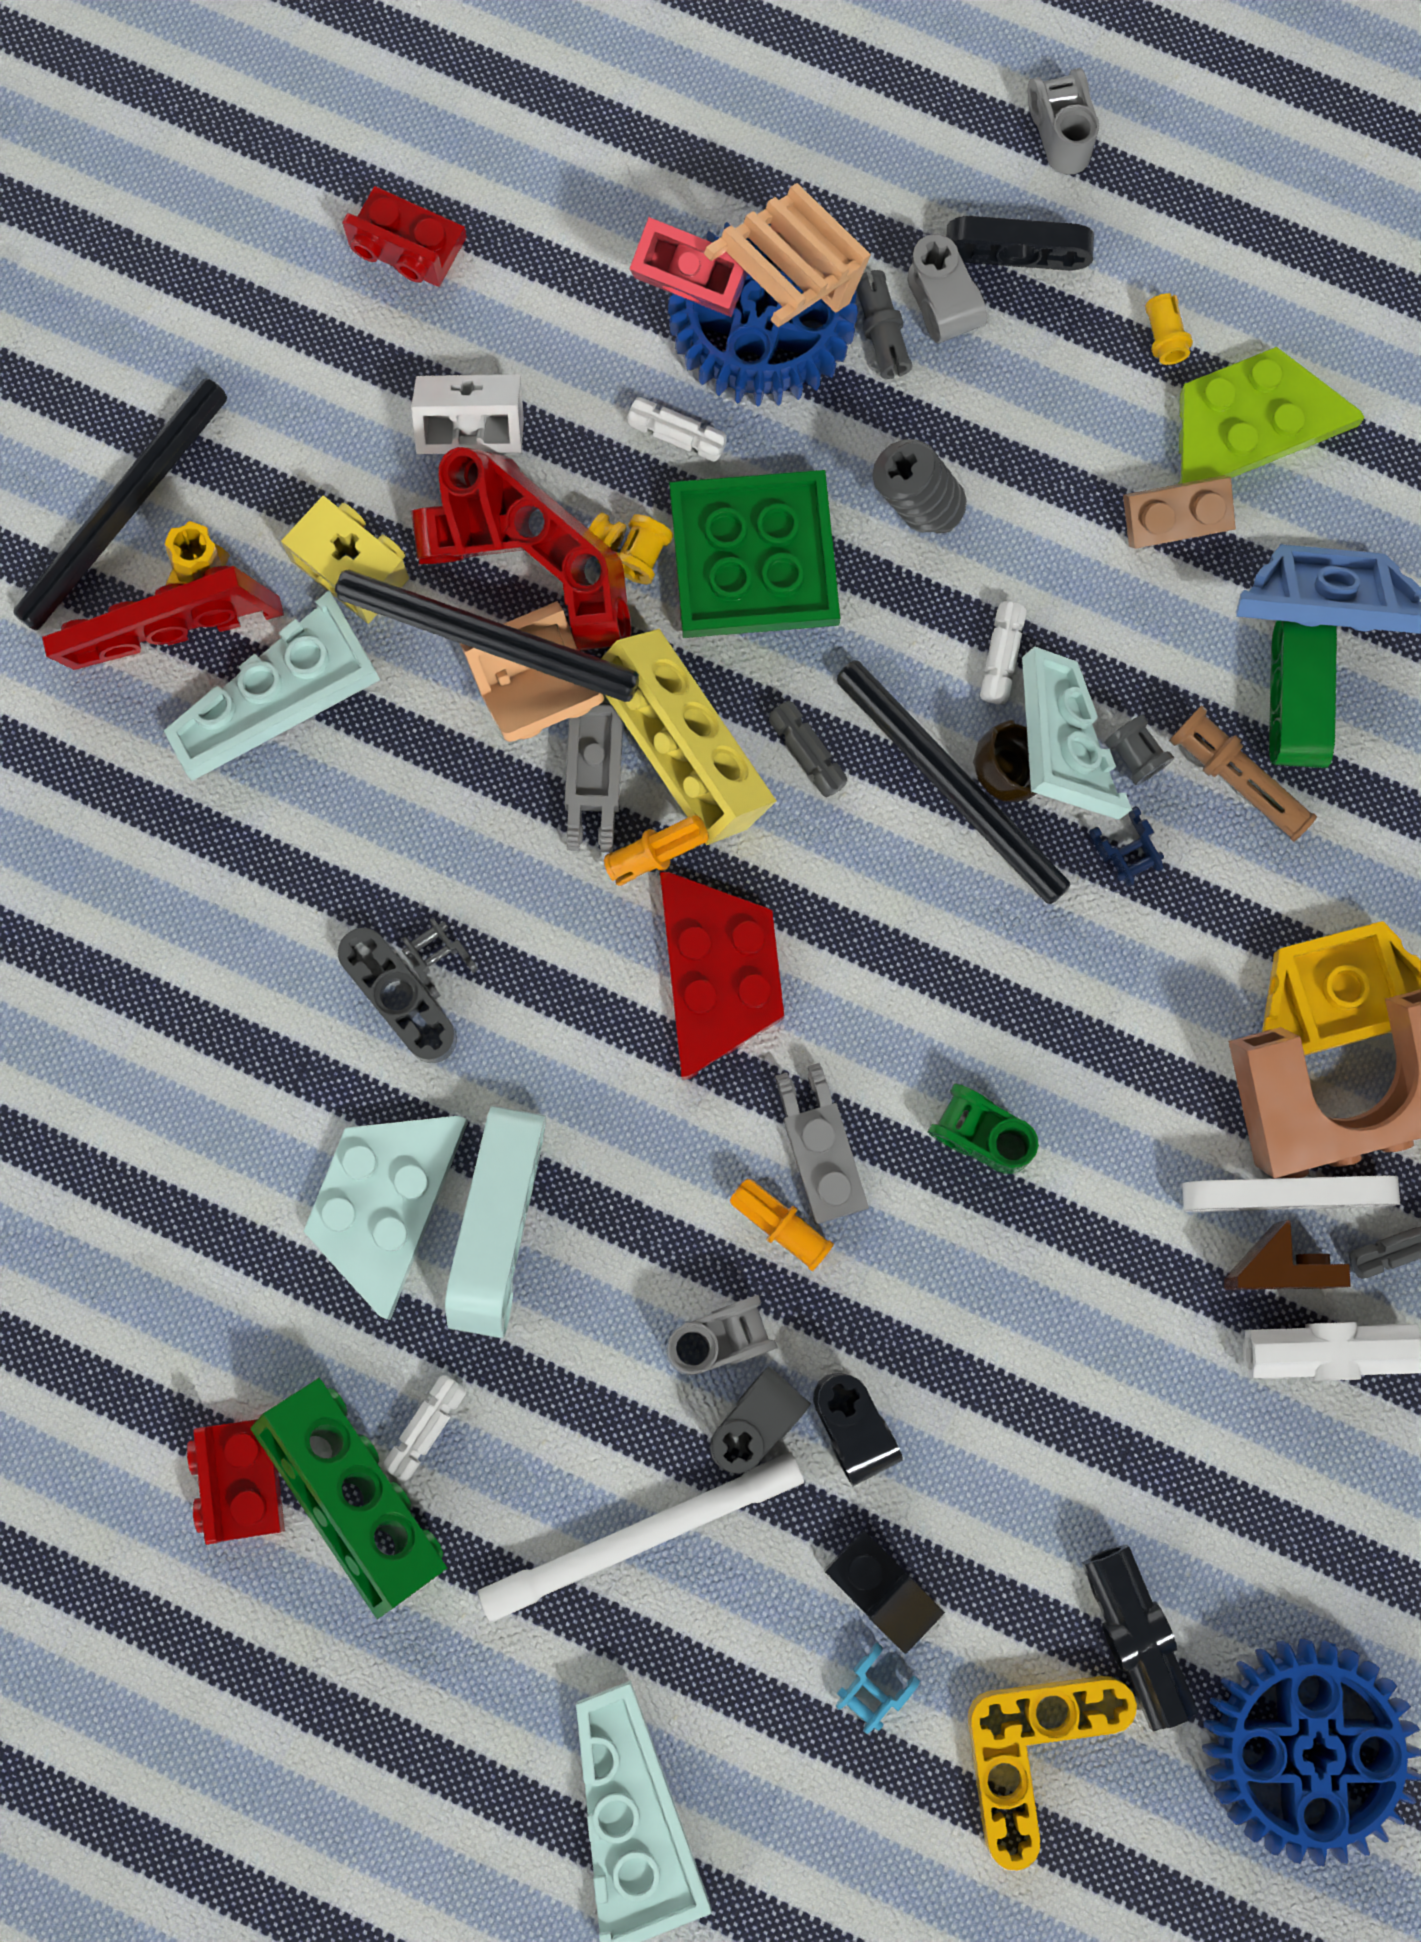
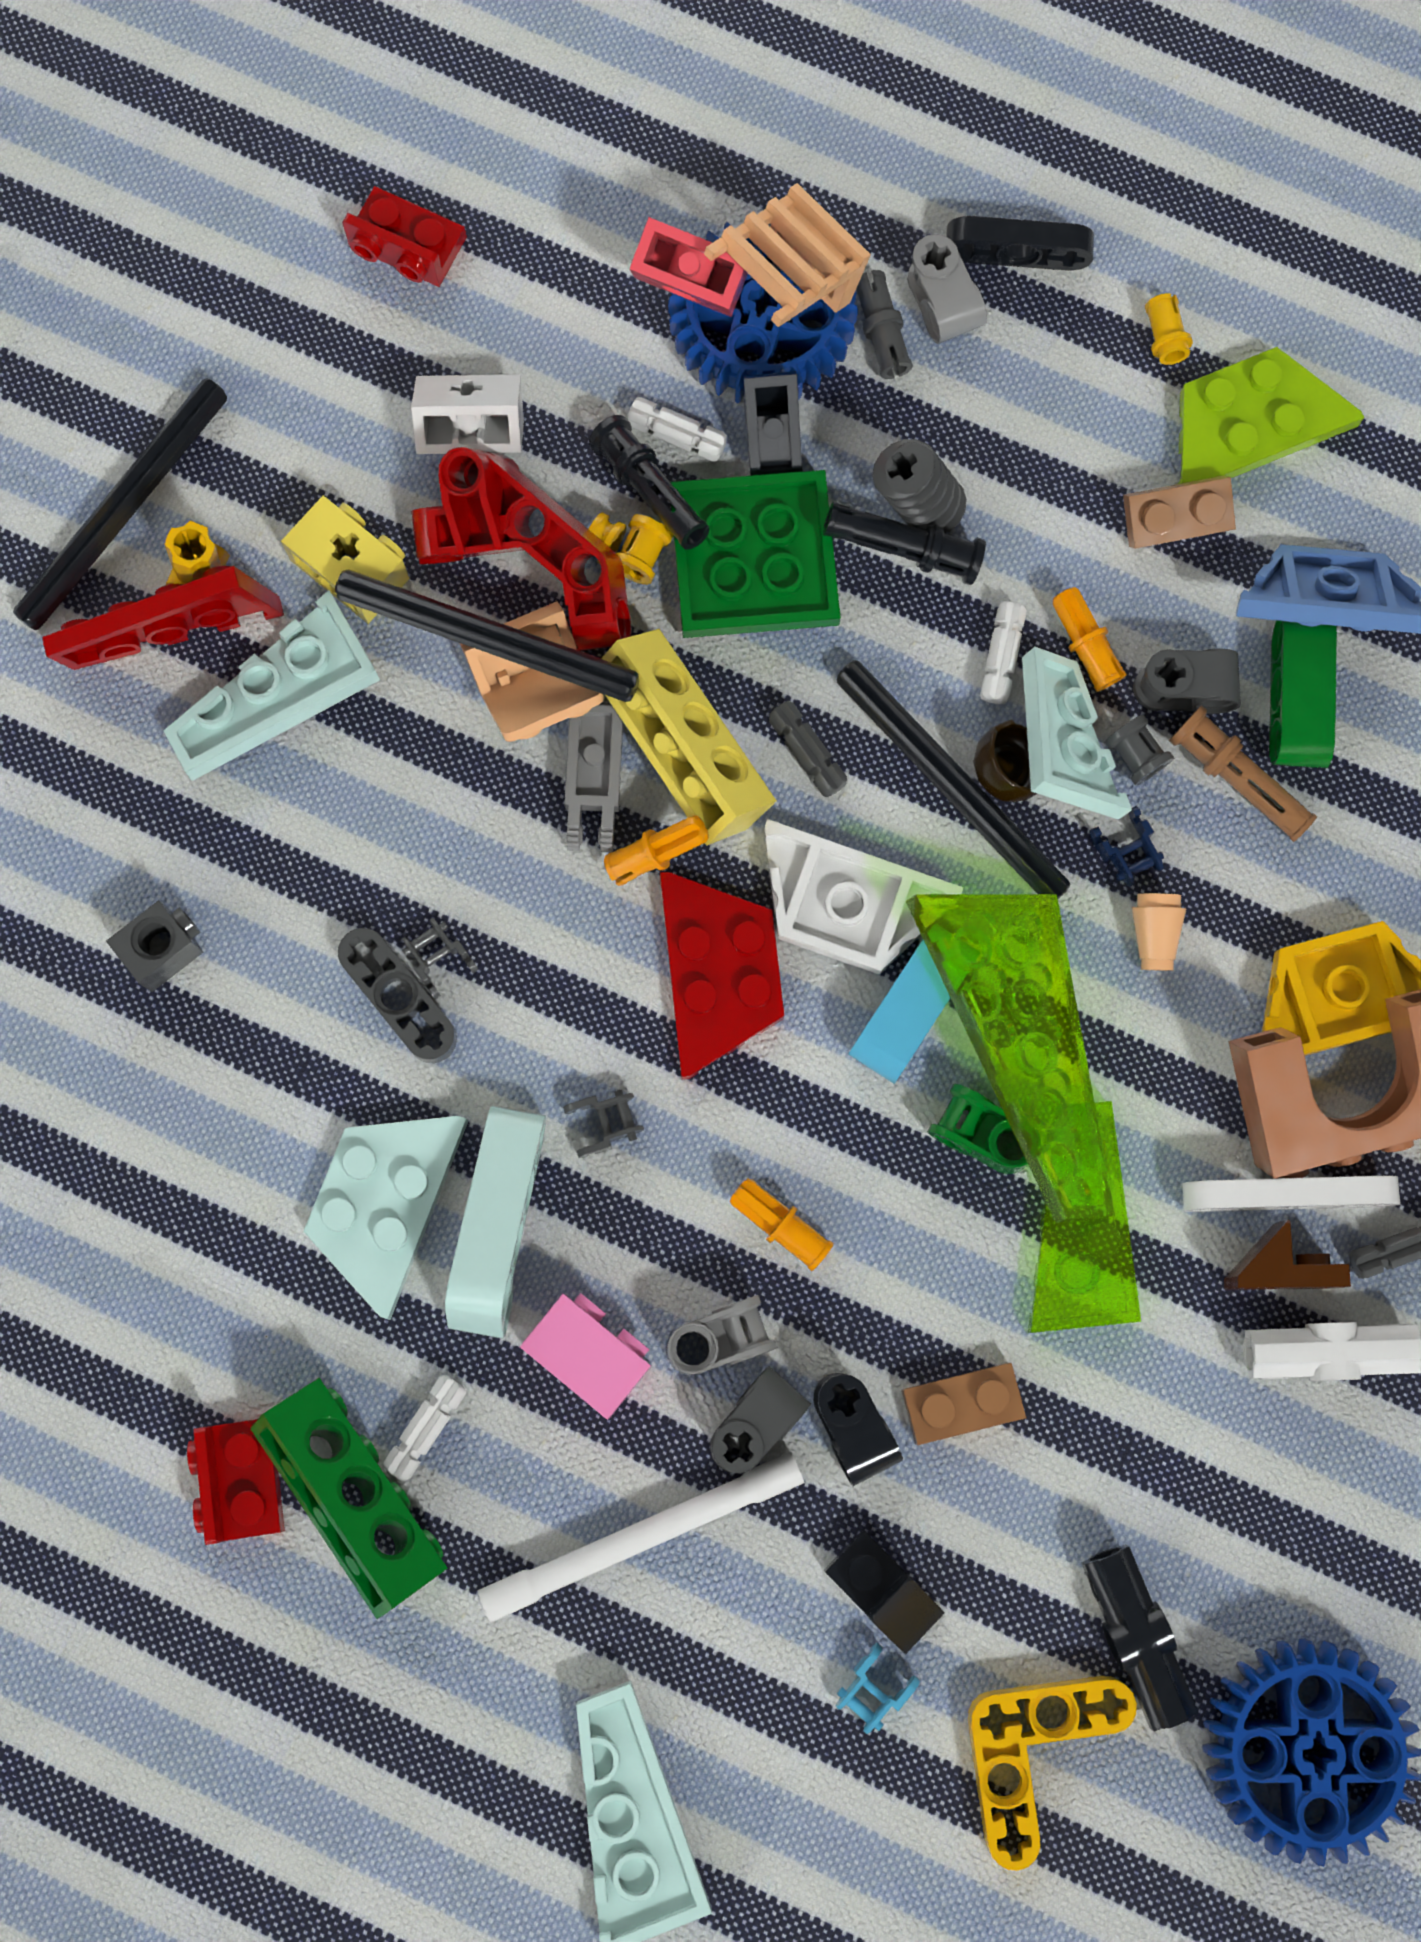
light grey hinge [775,1063,869,1225] -> none
light grey piece [1027,68,1099,175] -> none
none -> dark grey brick [106,900,204,992]
none -> bright pink piece [520,1293,652,1420]
none -> dark grey piece [563,1090,644,1158]
none -> black pin [589,415,710,550]
none -> black slope [743,371,802,476]
none -> white wing [764,819,964,975]
none -> black pin [823,502,986,585]
none -> medium azure beam [848,925,978,1084]
none -> medium nougat plate [901,1363,1026,1445]
none -> clear neon green wing [906,894,1115,1223]
none -> clear neon green wing [1028,1101,1141,1333]
none -> light orange axle [1053,587,1127,692]
none -> light nougat cone [1131,893,1186,971]
none -> dark grey piece [1133,649,1241,714]

